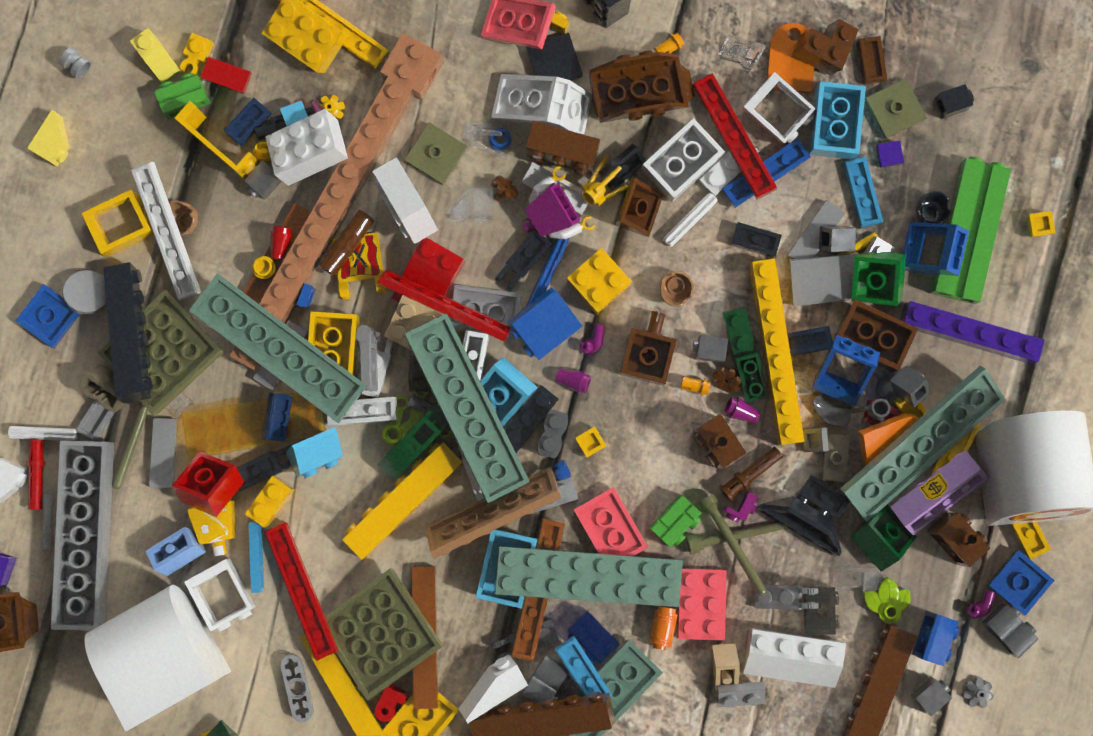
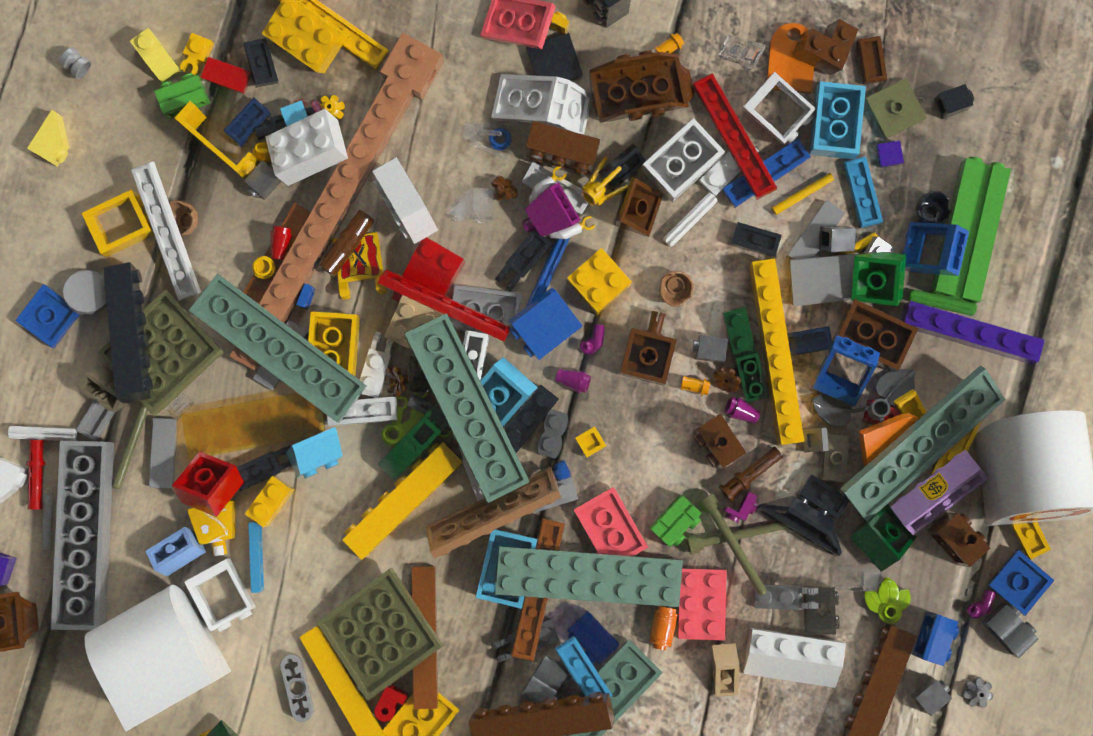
dark blue plate [262,393,293,442] -> none
red tile [264,522,339,661] -> none
light grey hinge [356,325,378,392] -> none
olive plate [404,122,468,185] -> none
white slope [459,654,528,723] -> none
light grey plate [717,682,766,708] -> none
dark grey brick [890,366,930,408] -> none
yellow plate [1027,211,1056,238] -> none
none -> black plate [243,38,278,88]
none -> reddish brown plant [385,367,410,397]
none -> yellow bar [771,173,834,215]
none -> bright green axle [908,289,977,316]

